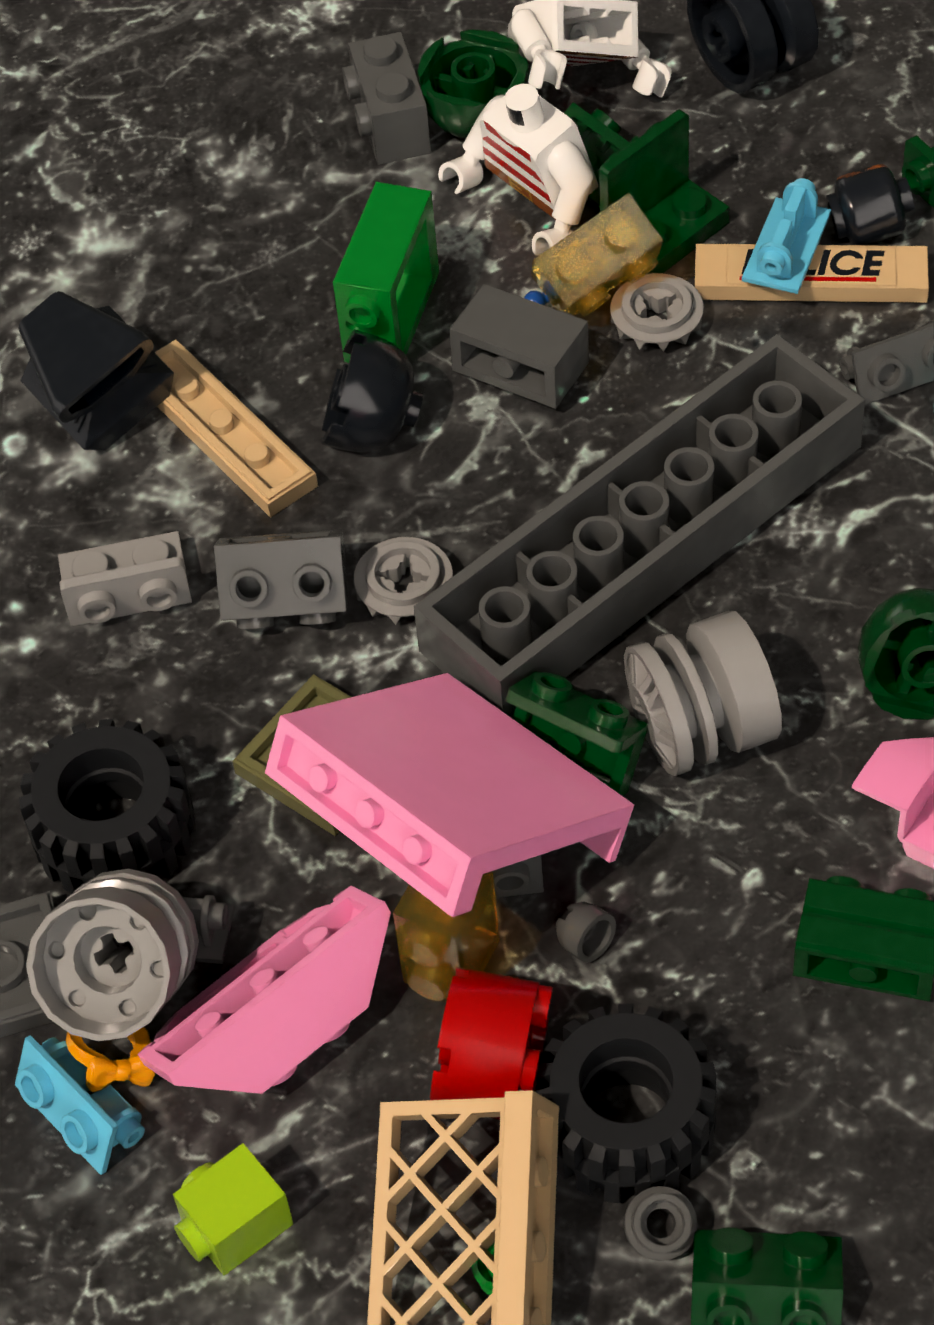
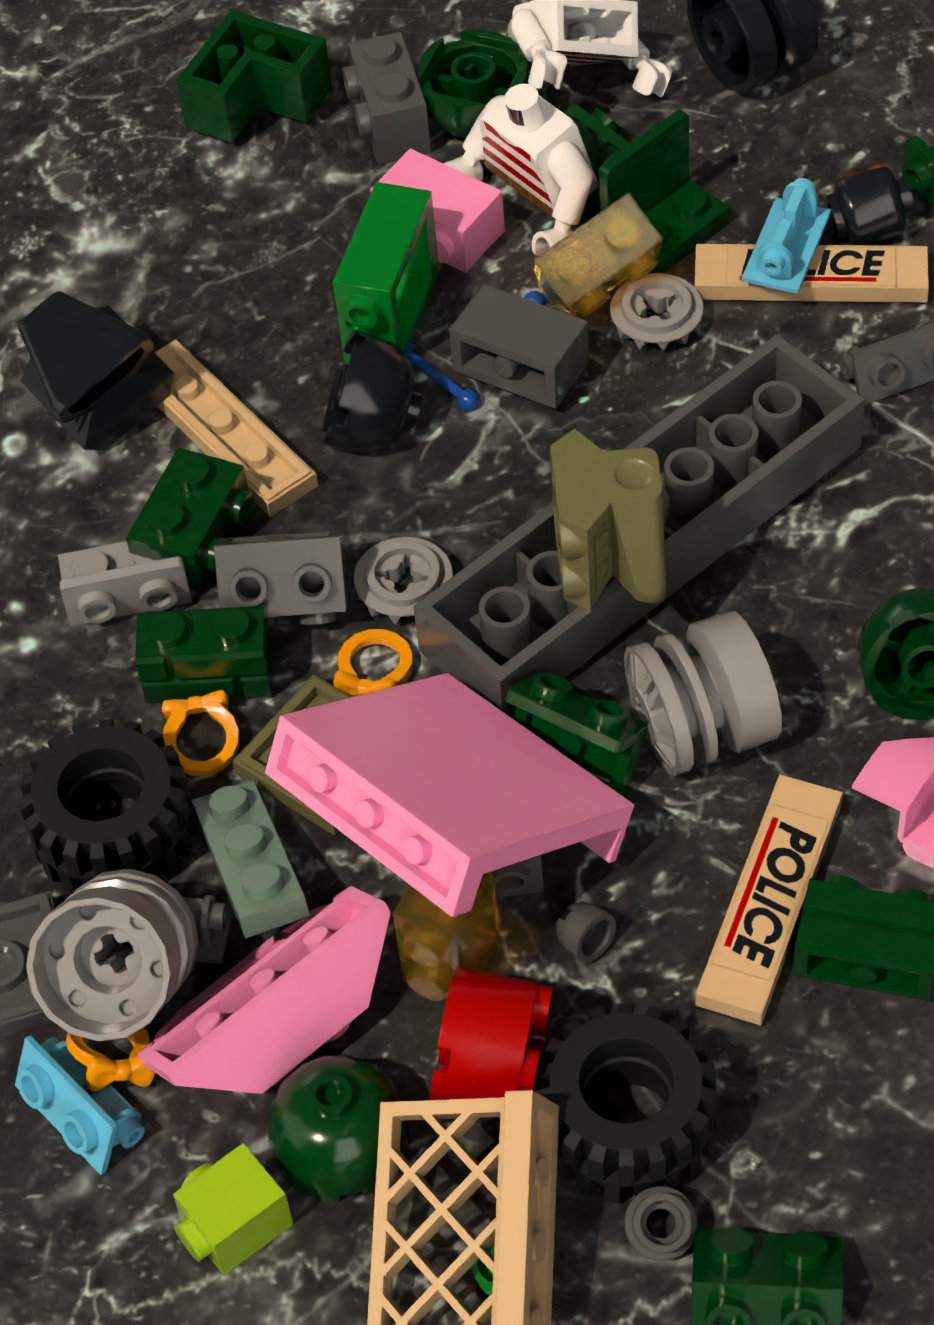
none -> dark green bracket [126,447,254,592]
none -> dark green brick [135,606,273,703]
none -> light orange piece [162,690,240,776]
none -> dark green brick [176,10,332,143]
none -> sand green plate [191,779,310,939]
none -> dark green cylinder [268,1055,409,1202]
none -> light orange piece [333,629,413,697]
none -> bright pink brick [370,148,505,273]
none -> blue hinge [404,340,481,412]
none -> olive piece [550,429,666,611]
none -> tan tile [695,774,843,1026]

